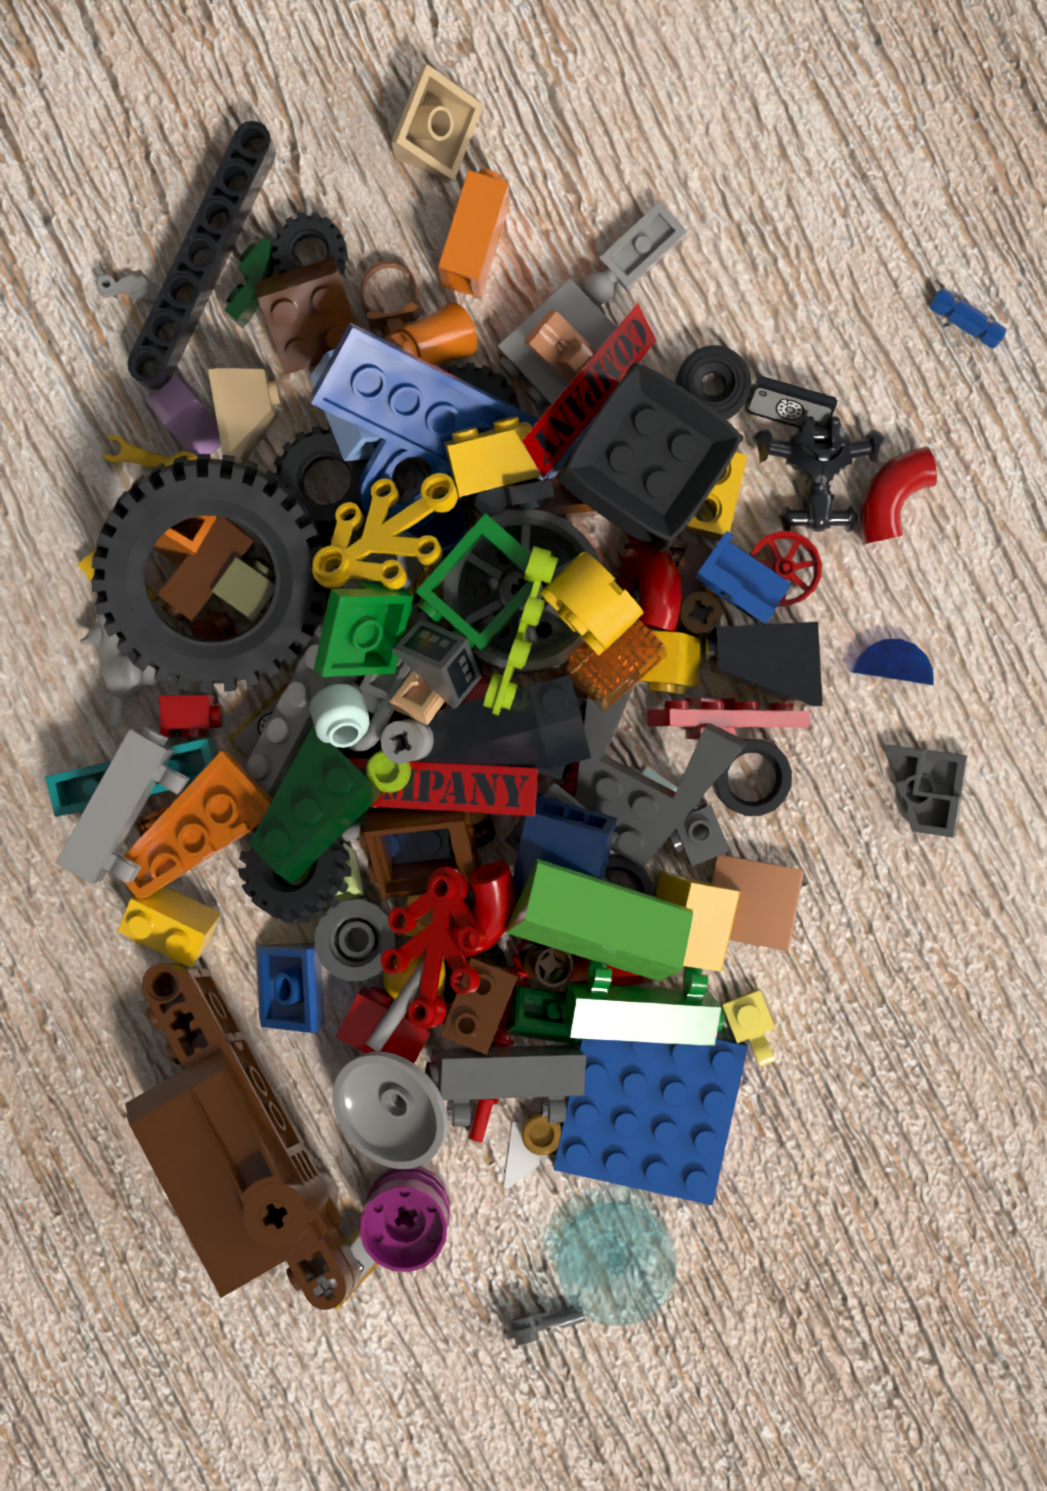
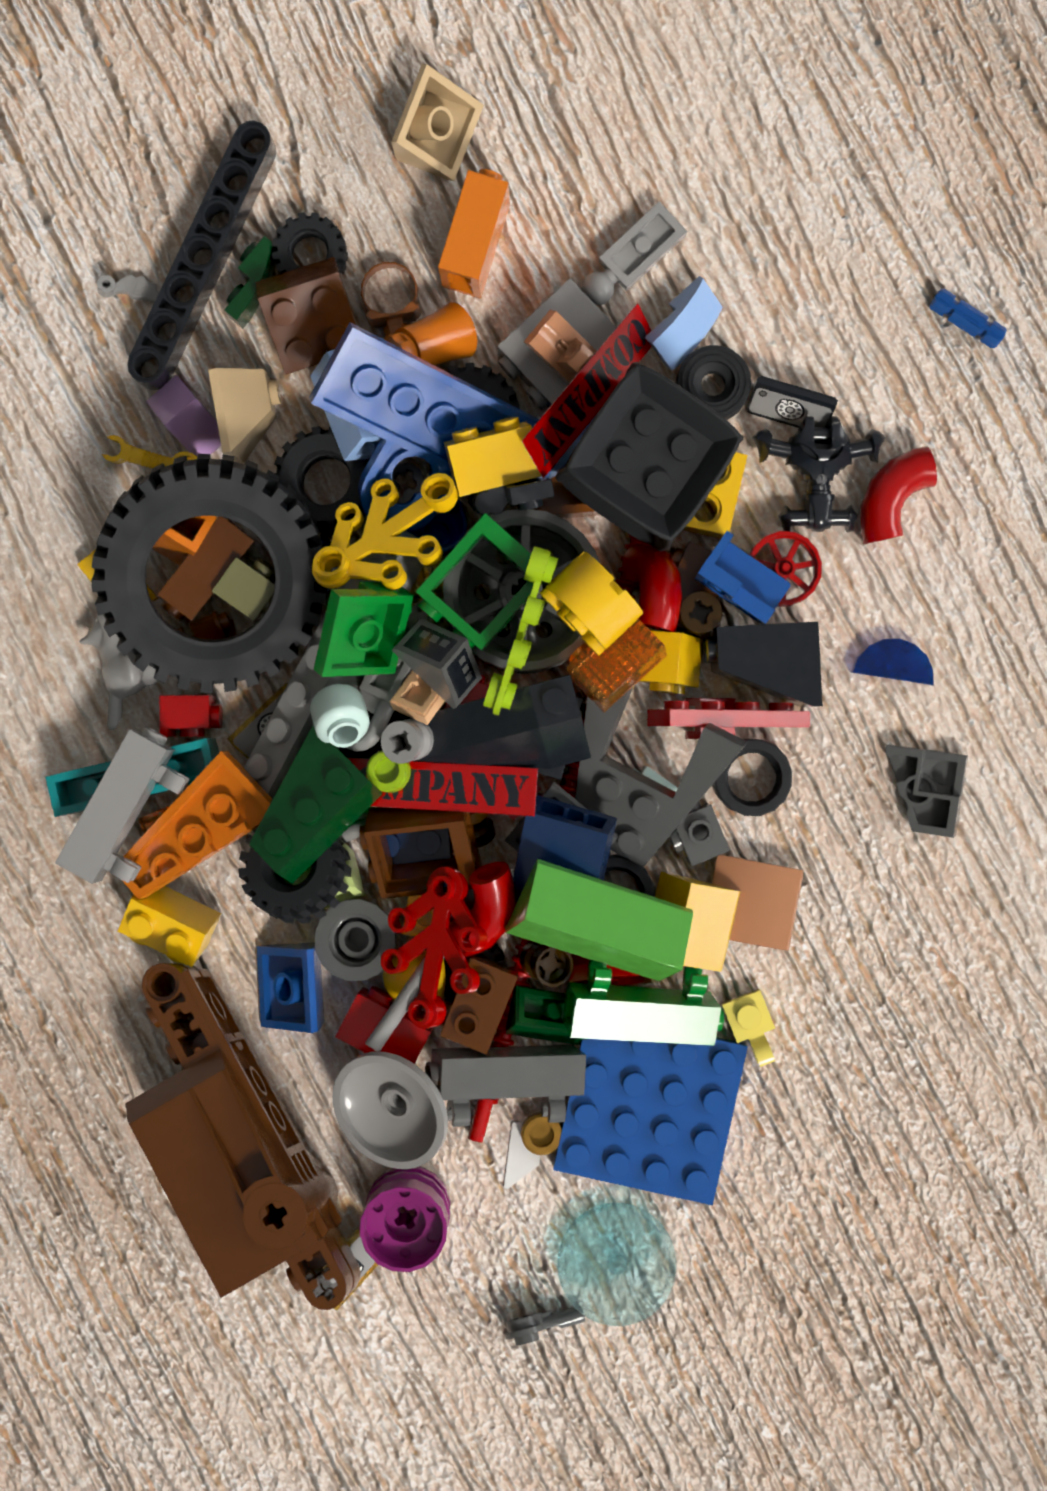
none -> light blue slope [645,276,723,371]

